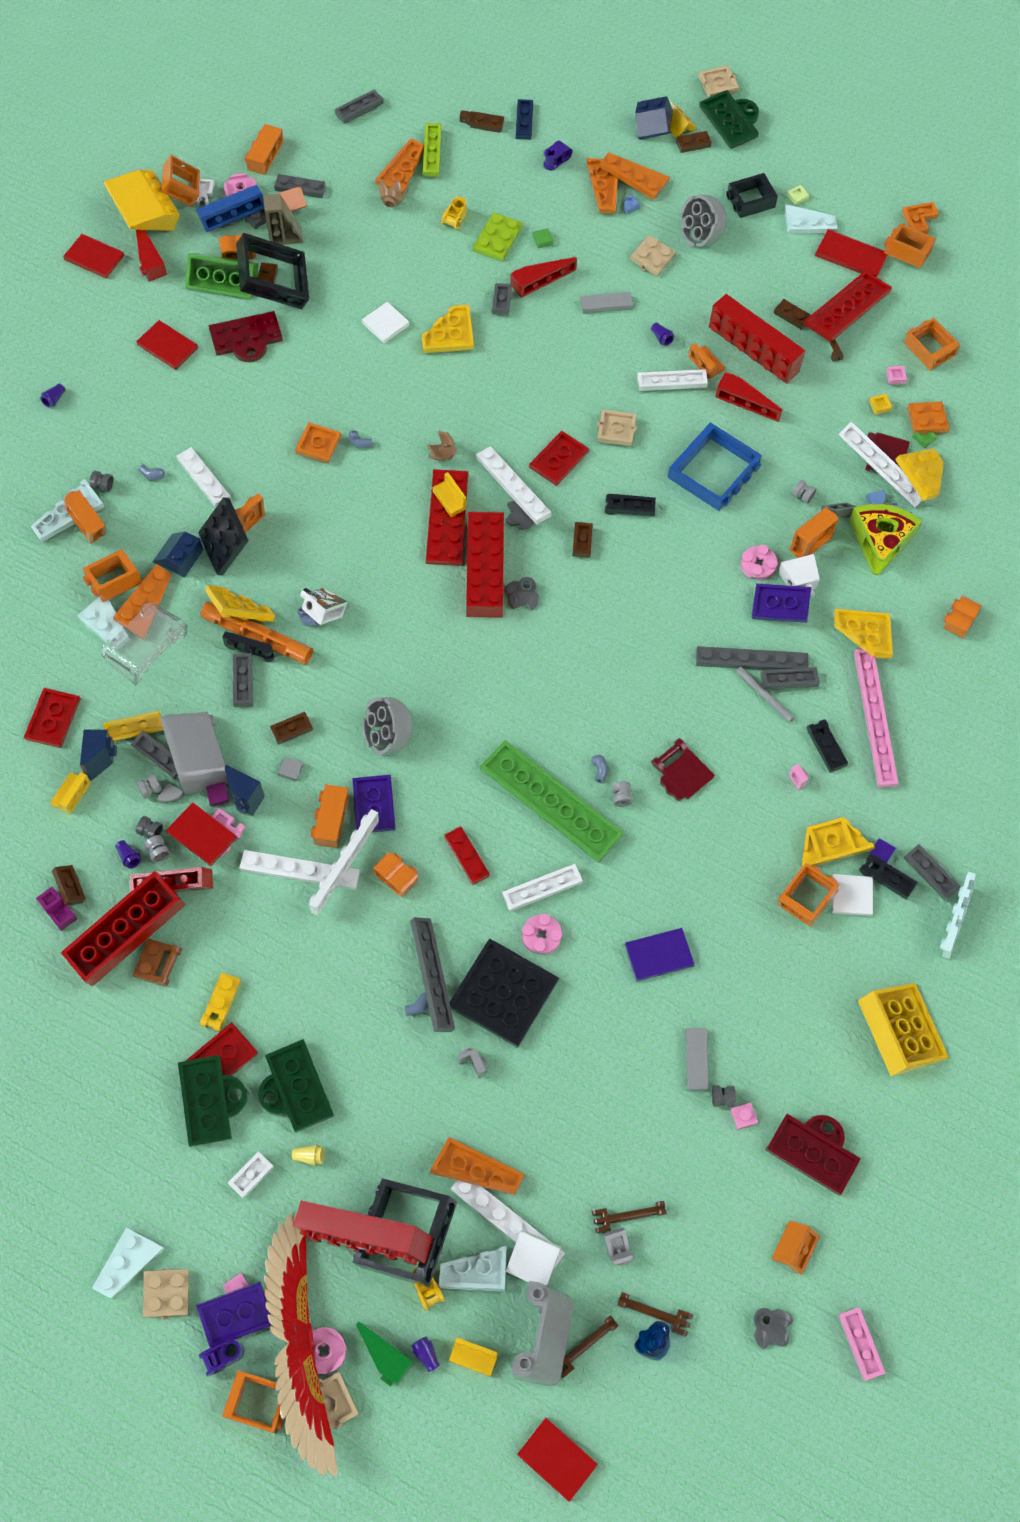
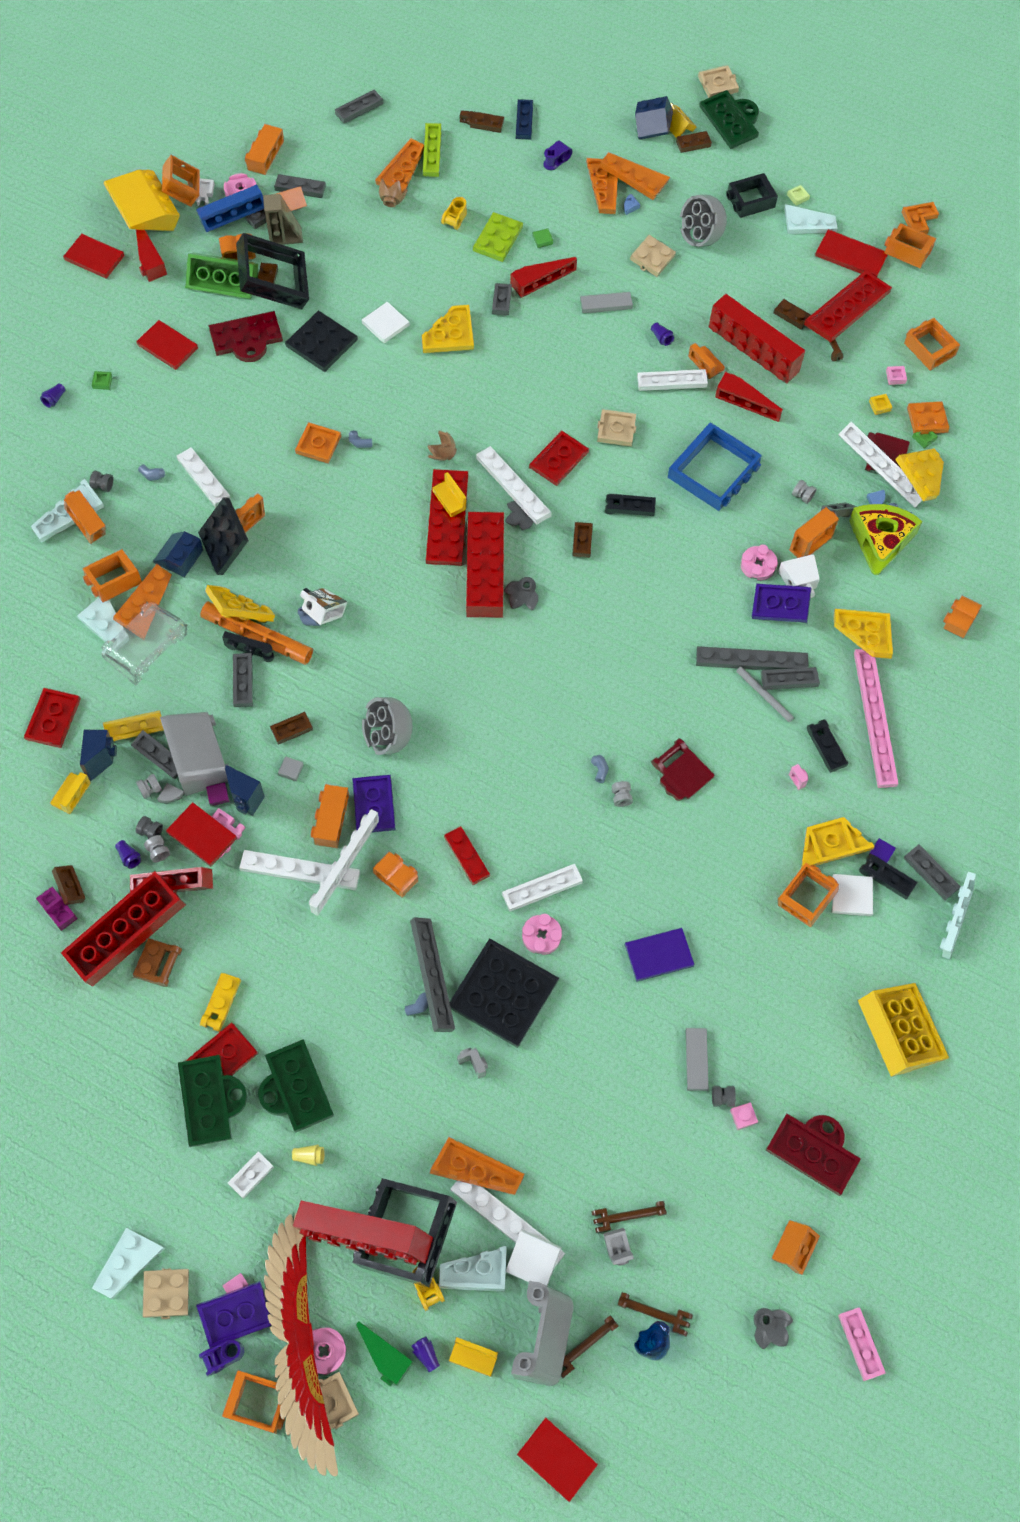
bright green plate [480,740,623,863] -> none
none -> bright green tile [92,371,113,390]
none -> black plate [285,310,358,372]

